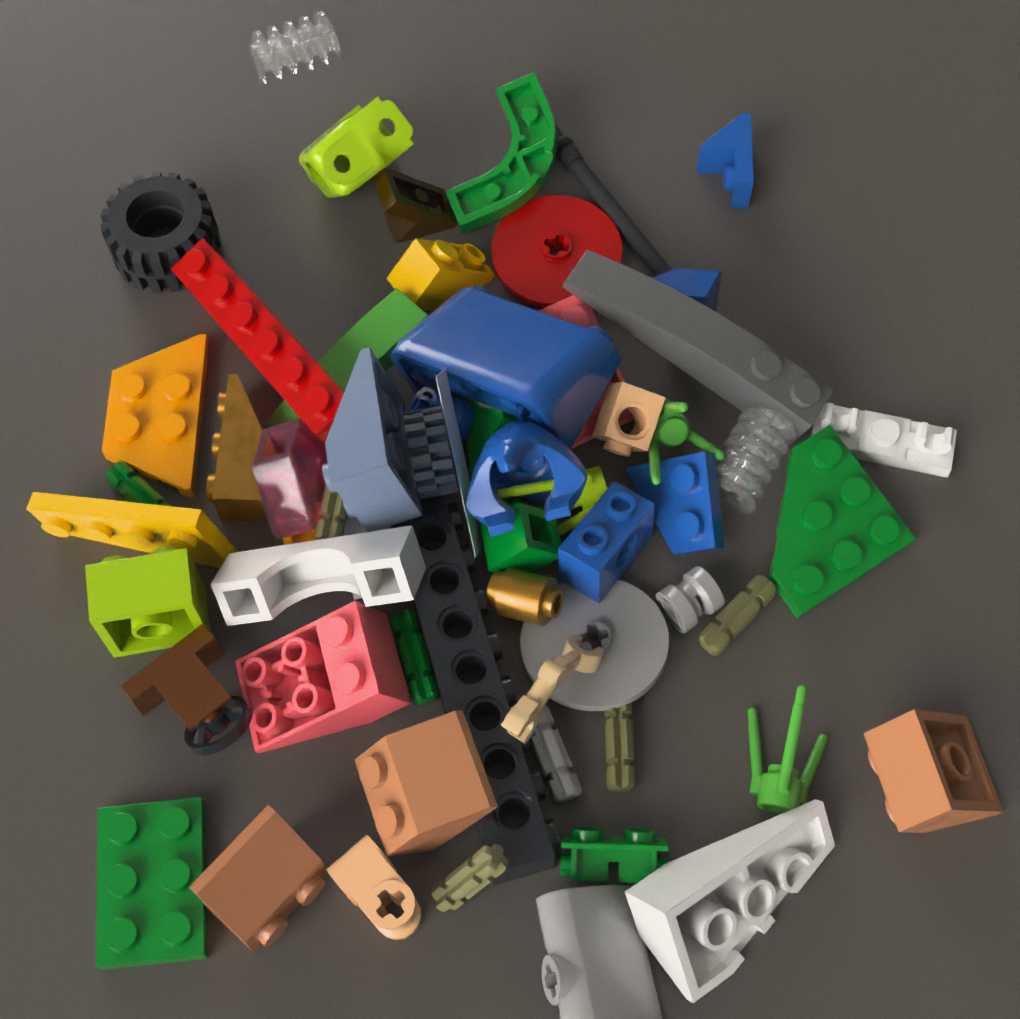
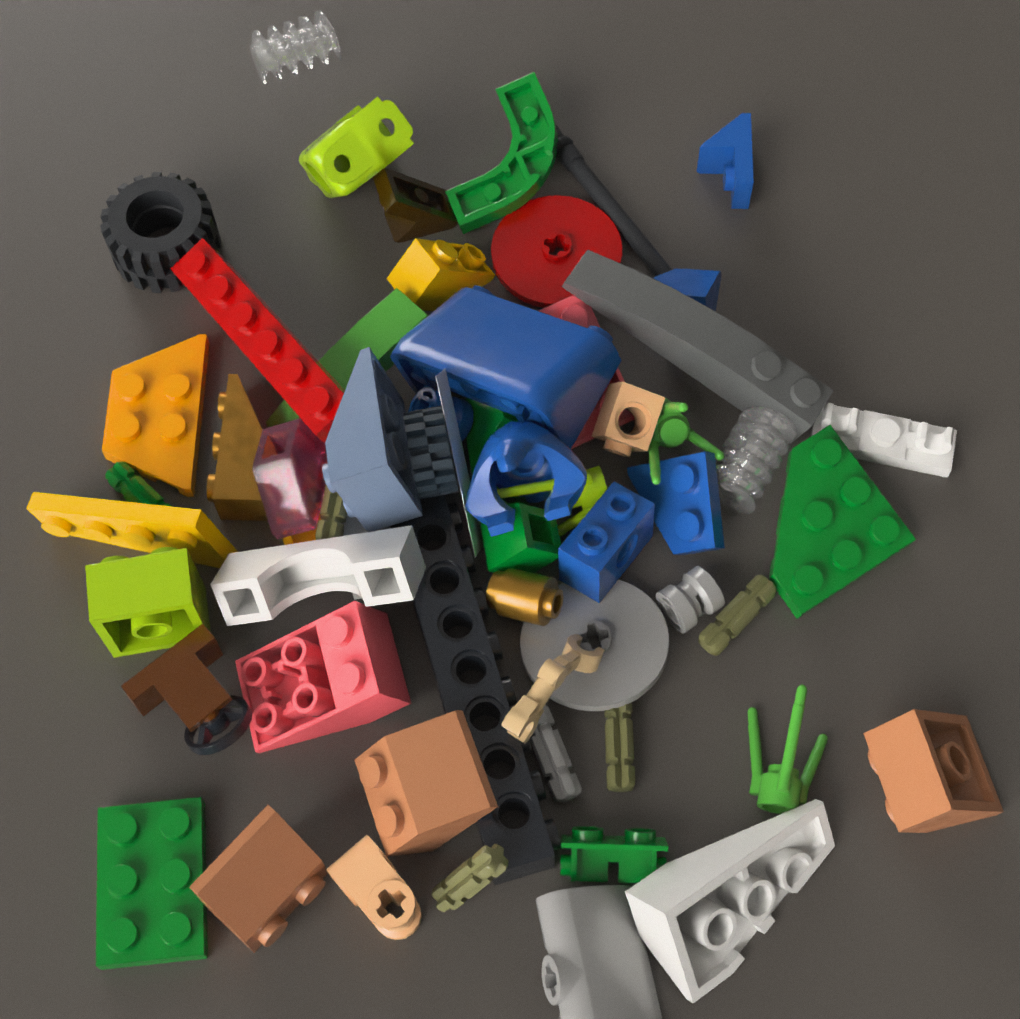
green axle [391,609,439,705] -> none

